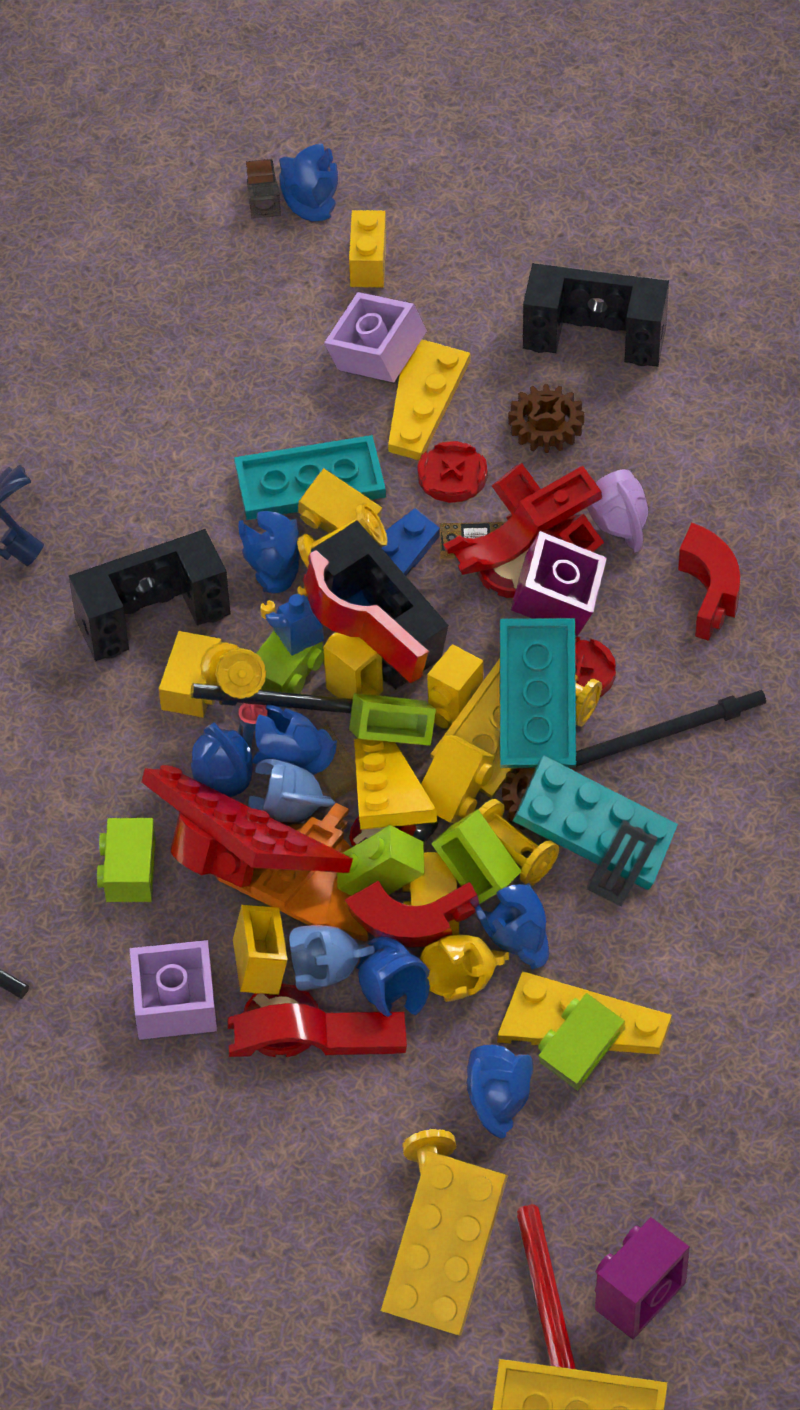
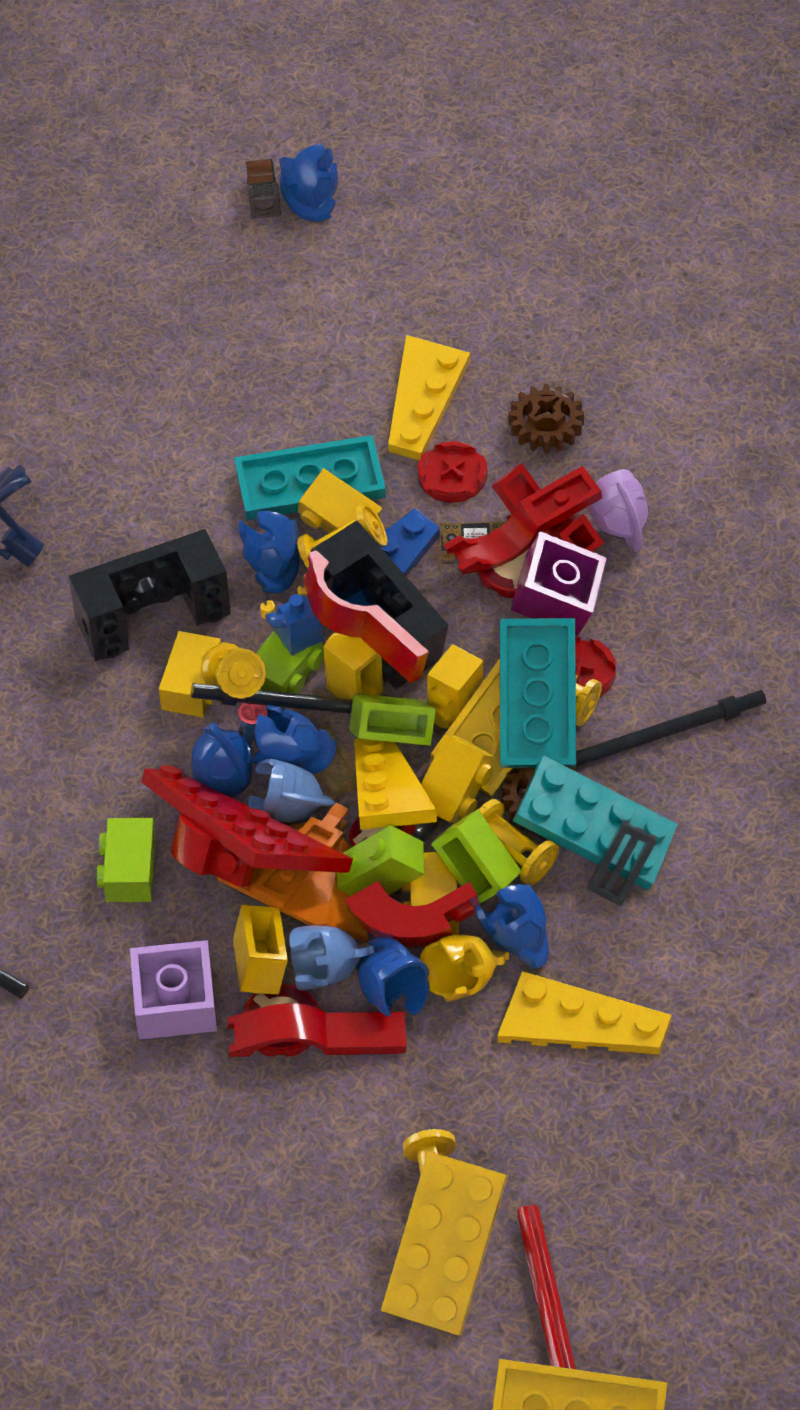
lavender brick [324,292,427,383] -> none
yellow piece [349,210,386,288] -> none
blue helmet [466,1045,533,1139] -> none
black plate [523,263,669,367] -> none
lime piece [538,993,625,1091] -> none
magenta brick [595,1217,690,1340] -> none
red arch [678,522,740,641] -> none

